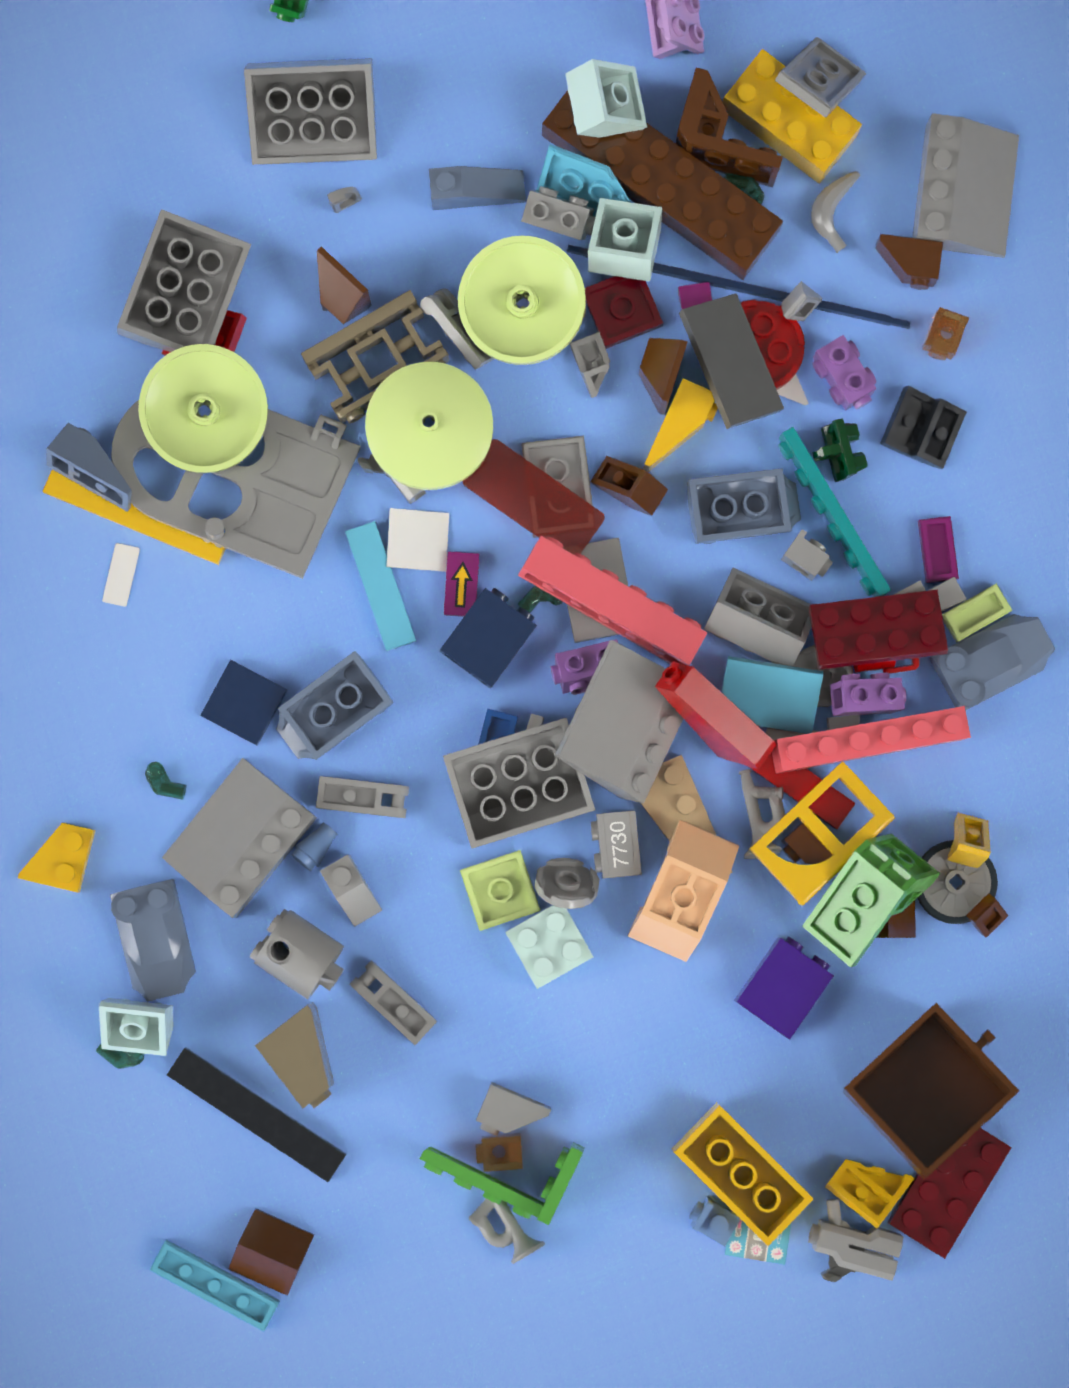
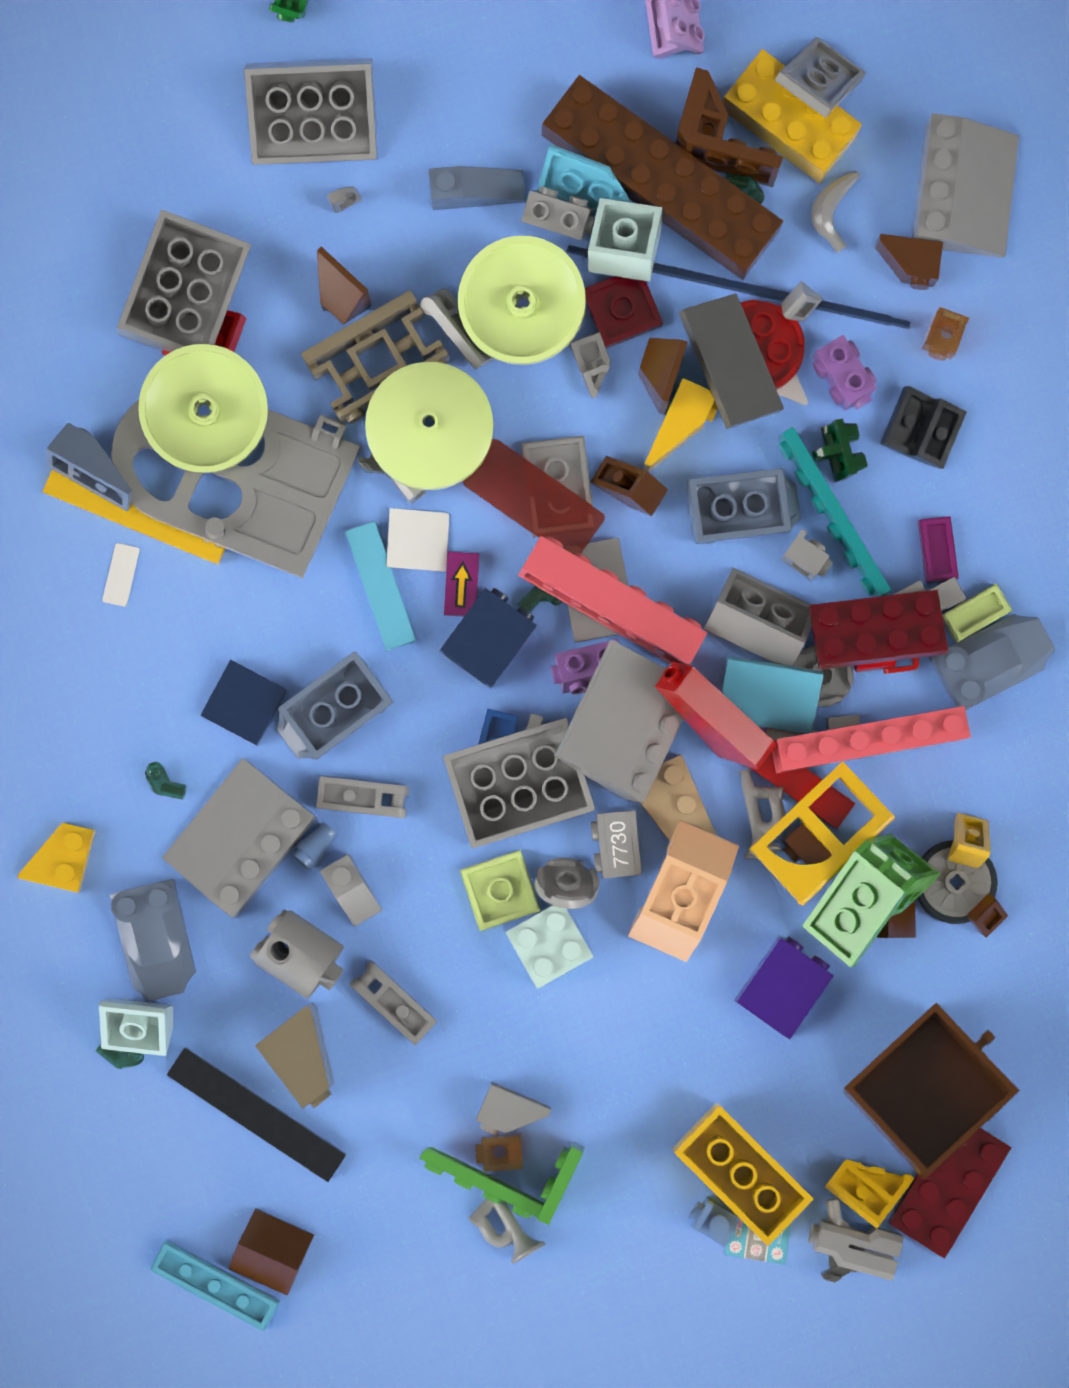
light aqua slope [565,59,647,138] -> none
magenta tile [678,282,712,310] -> none
medium lavender brick [830,673,906,716] -> none

